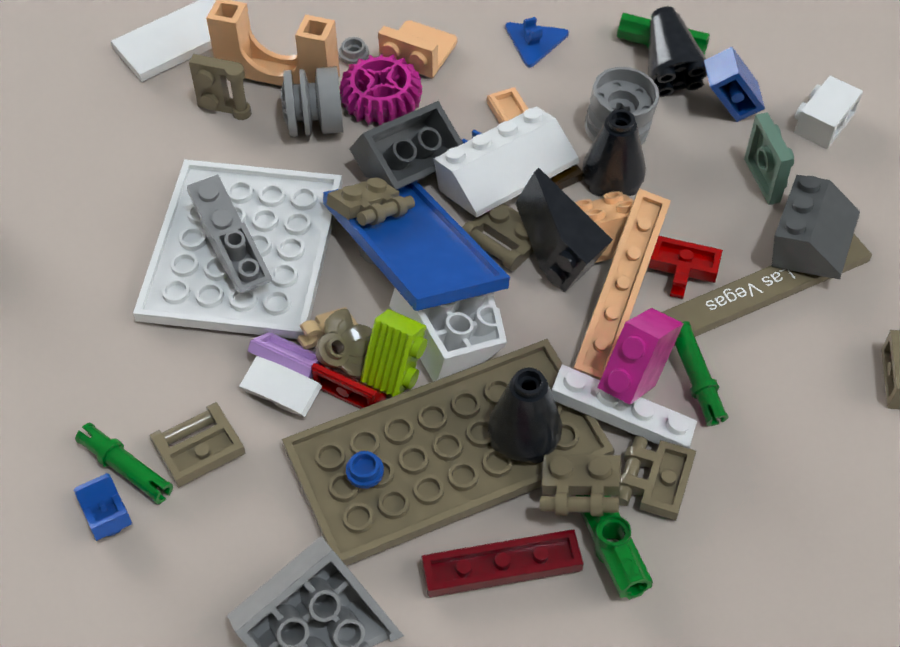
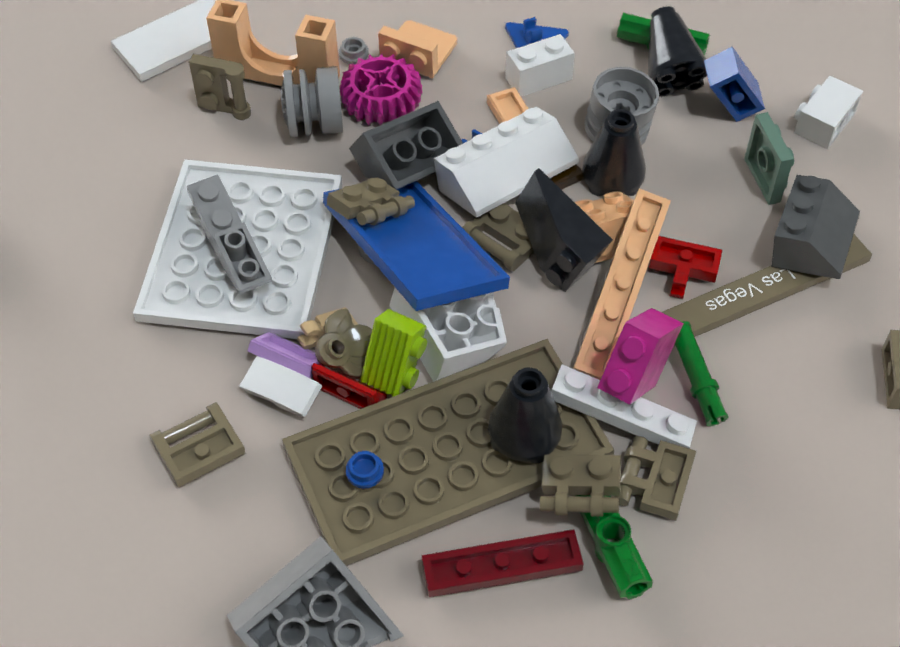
blue bracket [74,473,133,541] -> none
green pin [75,423,173,504] -> none
none -> white brick [505,34,575,97]

